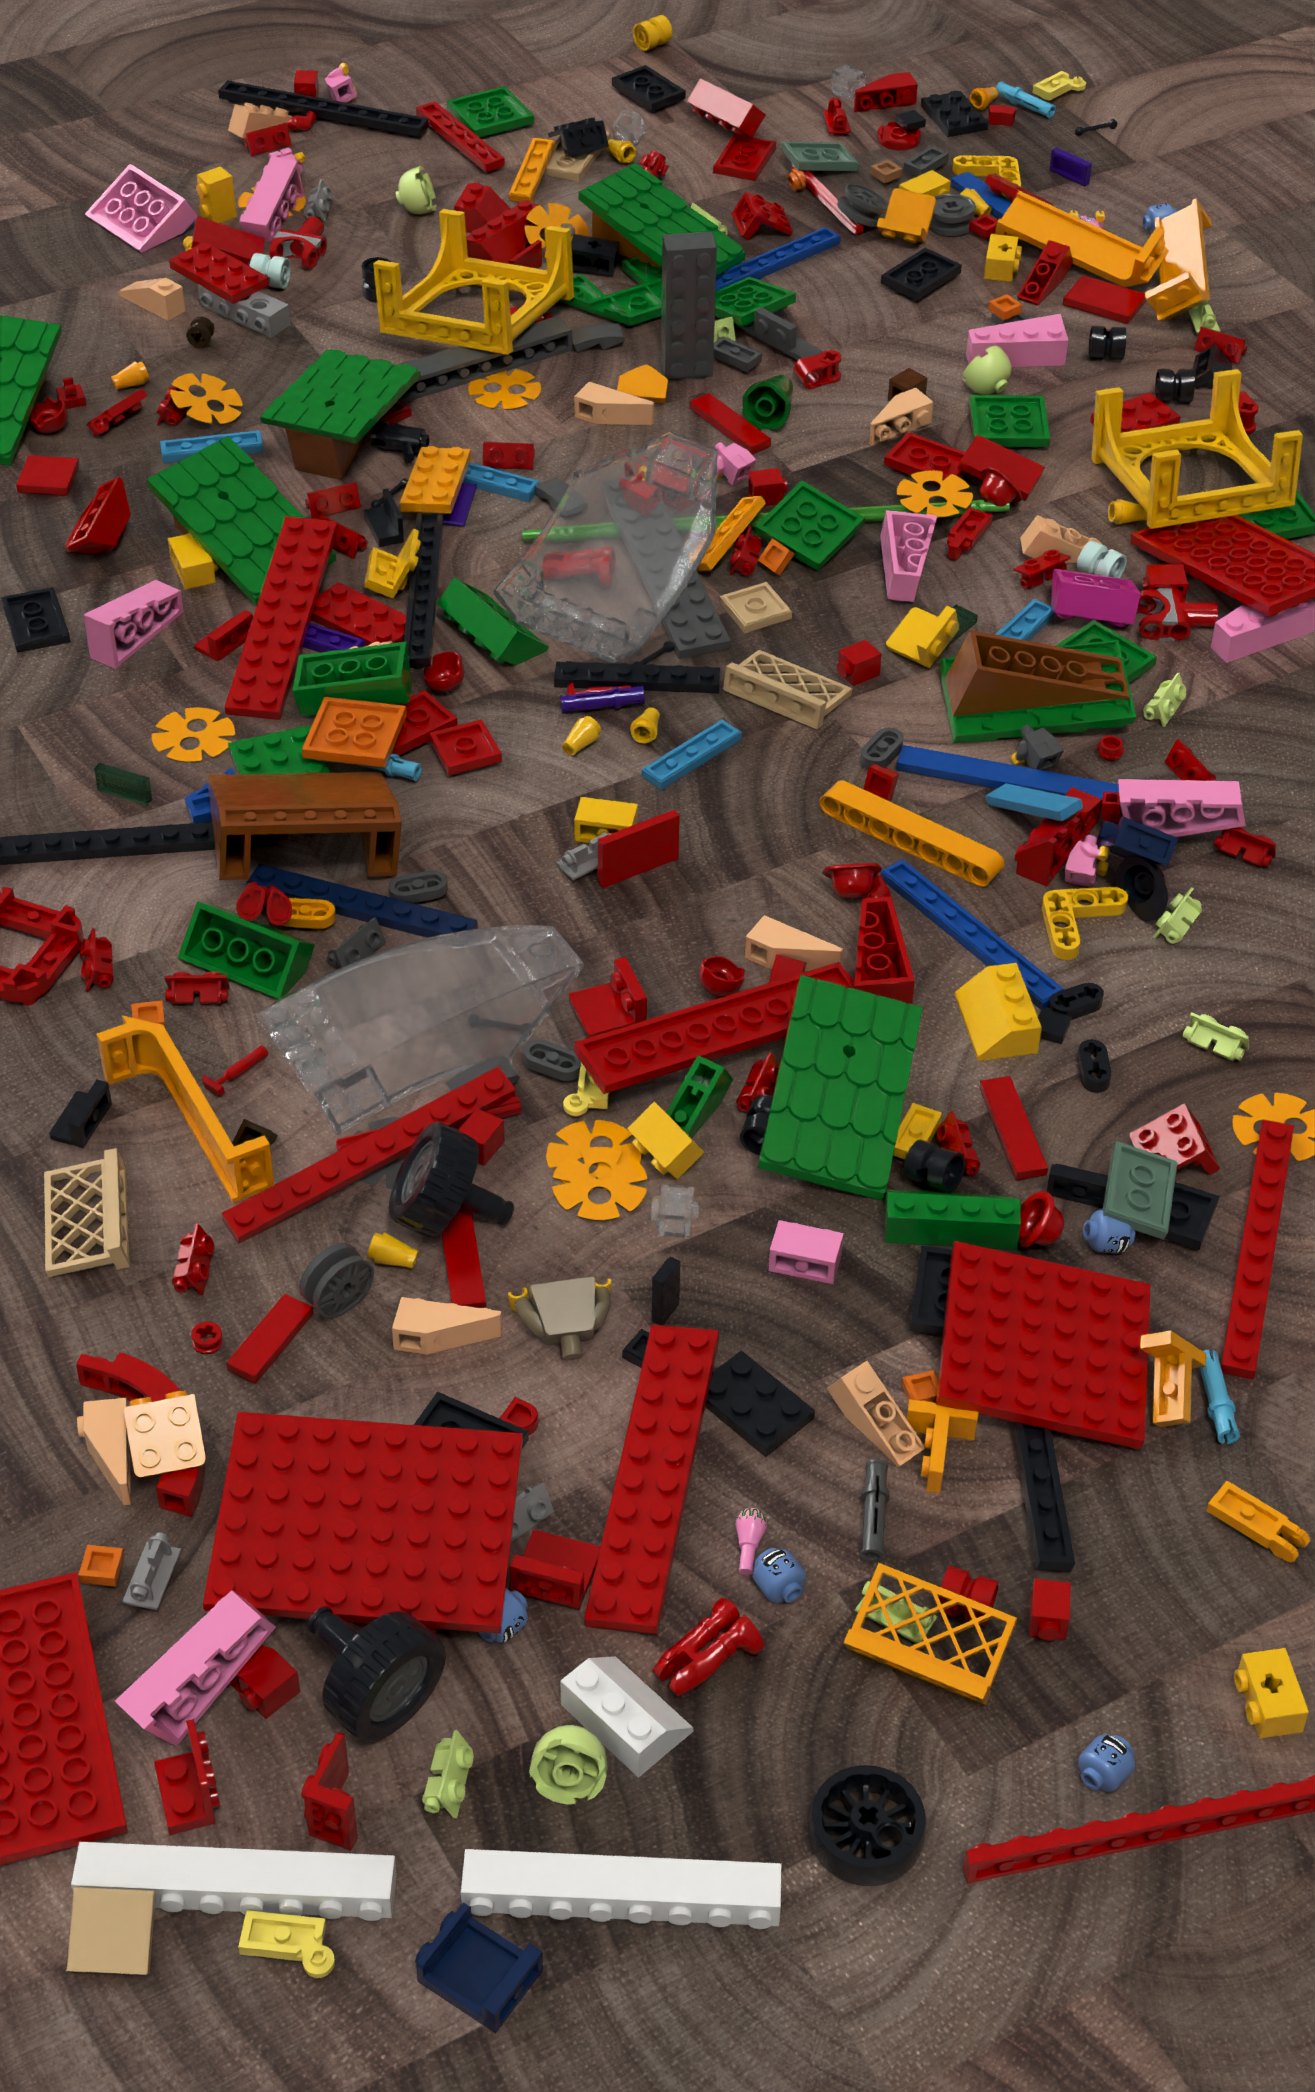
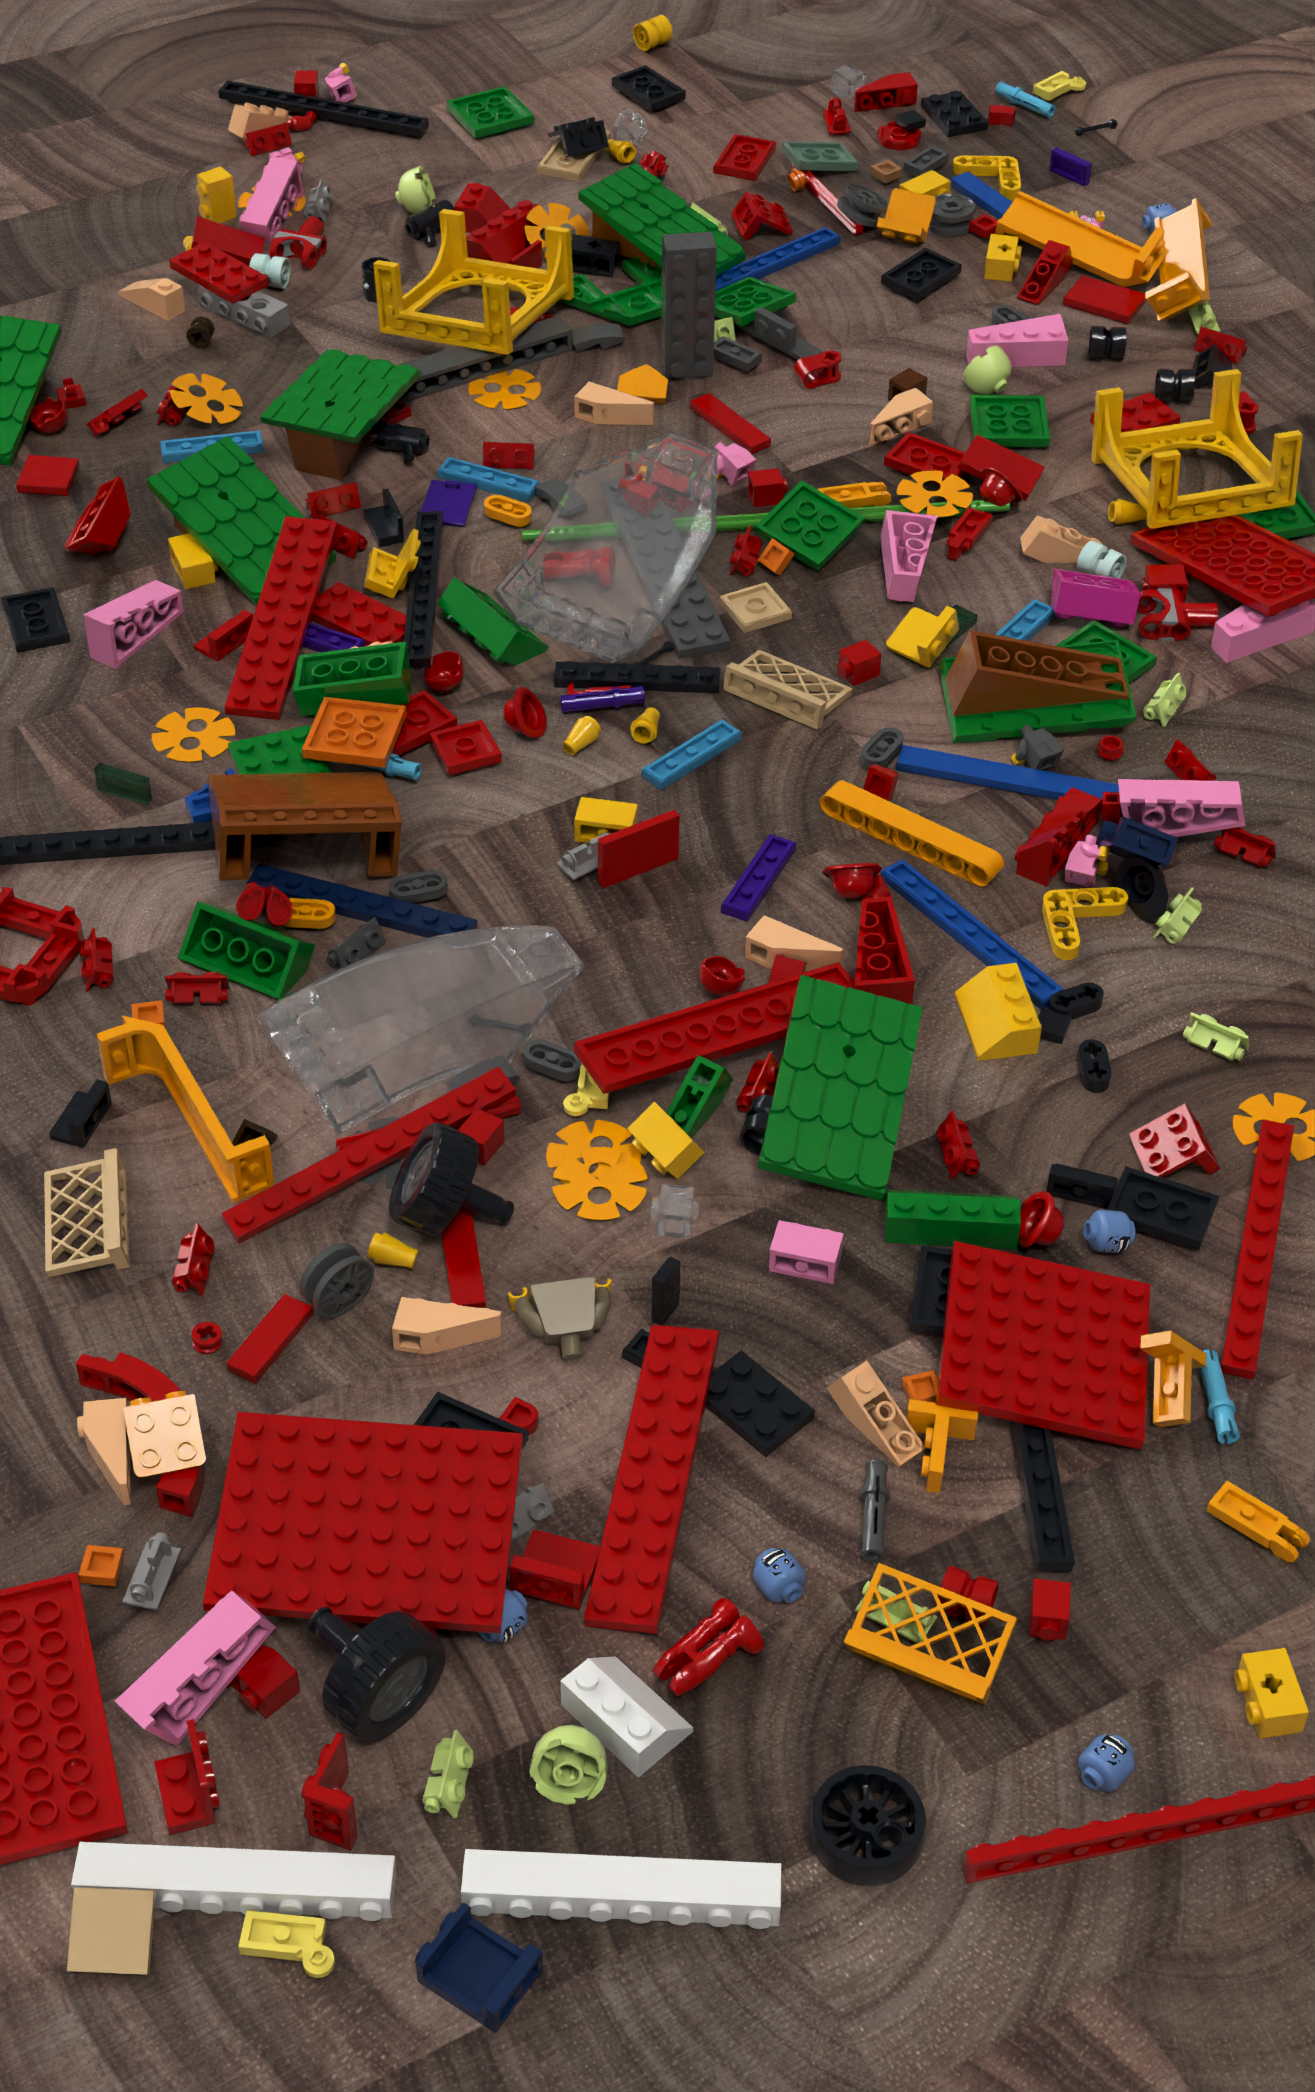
bright pink slope [85,164,198,253] -> none
light orange cone [111,361,150,390] -> none
red piece [202,1045,268,1096] -> none
black hinge [371,478,408,508] -> none
light orange plate [400,446,472,514] -> none
red plate [416,101,505,172] -> none
light orange tile [509,138,555,203] -> none
red bracket [569,957,647,1038] -> none
wedge [687,78,766,138] -> none
light orange tile [692,496,766,571] -> none
bright pink piece [735,1508,767,1575] -> none
green cone [742,375,793,431] -> none
yellow plate [893,1103,942,1159] -> none
black wheel [904,1140,965,1193] -> none
yellow cone [960,188,992,216] -> none
light orange cone [969,87,998,110] -> none
red tile [979,1076,1048,1180] -> none
red tile [985,173,1053,205] -> none
dark azure tile [985,783,1083,821] -> none
orange plate [988,294,1023,320] -> none
red hinge [1013,550,1071,589] -> none
sand green tile [1103,1141,1178,1240] -> none
none -> black piece [405,199,454,248]
none -> light orange plate [484,495,532,528]
none -> red hat [503,686,547,738]
none -> dark purple tile [721,834,796,922]
none -> light orange hinge [817,481,892,508]

